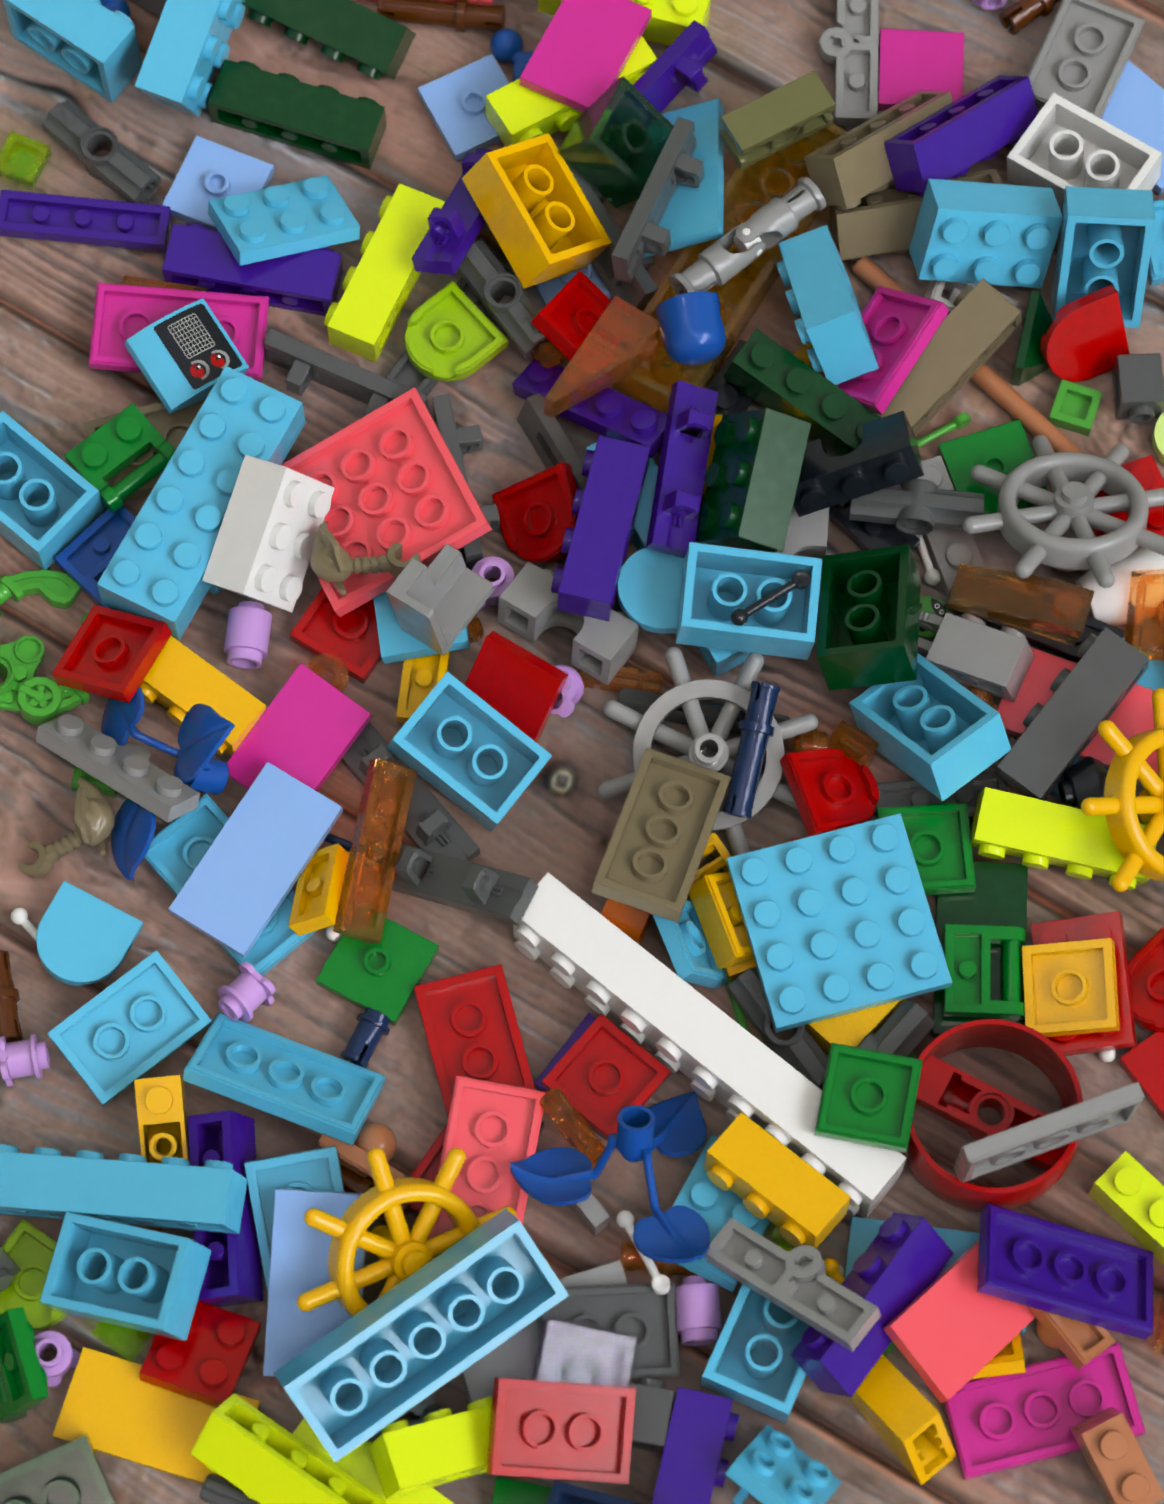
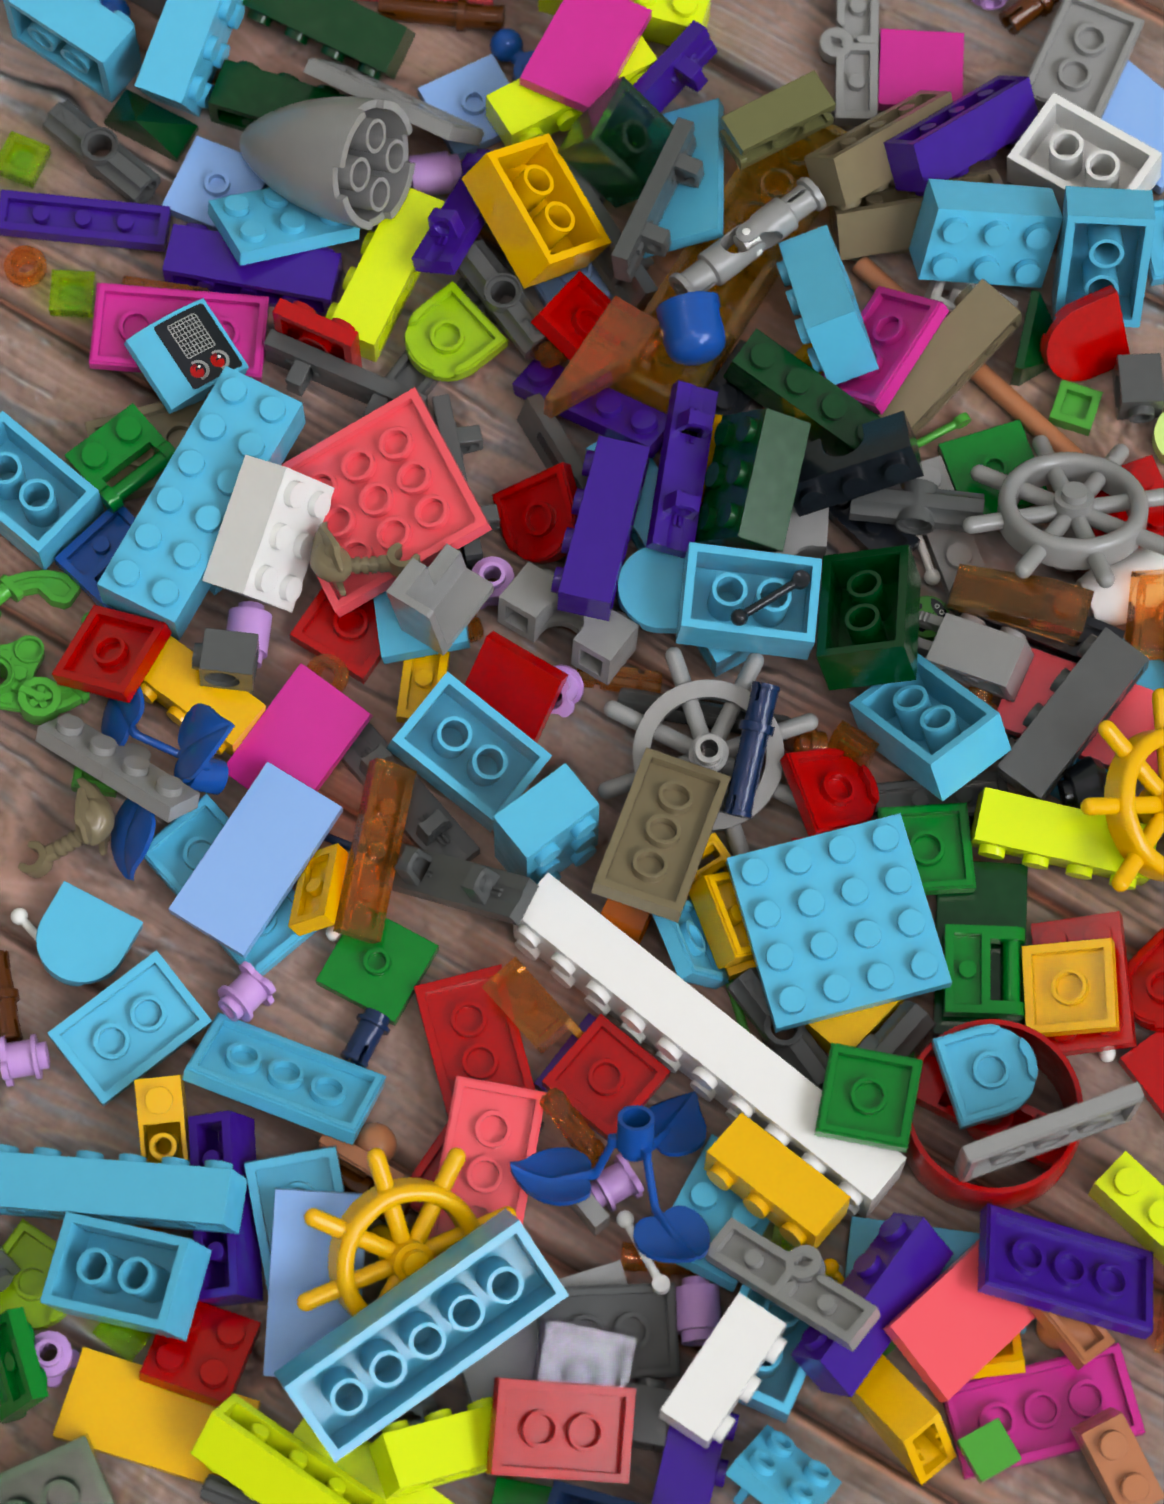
none -> clear orange plate [4,245,47,288]
none -> clear neon green plate [49,270,97,318]
none -> dark green slope [104,89,199,162]
none -> dark grey brick [192,628,259,692]
none -> light grey cylinder [239,96,415,230]
none -> red plate [272,298,362,368]
none -> light grey tile [303,57,485,146]
none -> lavender brick [408,151,462,196]
none -> clear orange panel [482,956,584,1054]
none -> medium azure brick [493,763,599,884]
none -> lavender brick [590,1153,644,1212]
none -> white brick [659,1293,788,1450]
none -> medium azure tile [931,1024,1038,1130]
none -> bright green tile [956,1418,1022,1484]

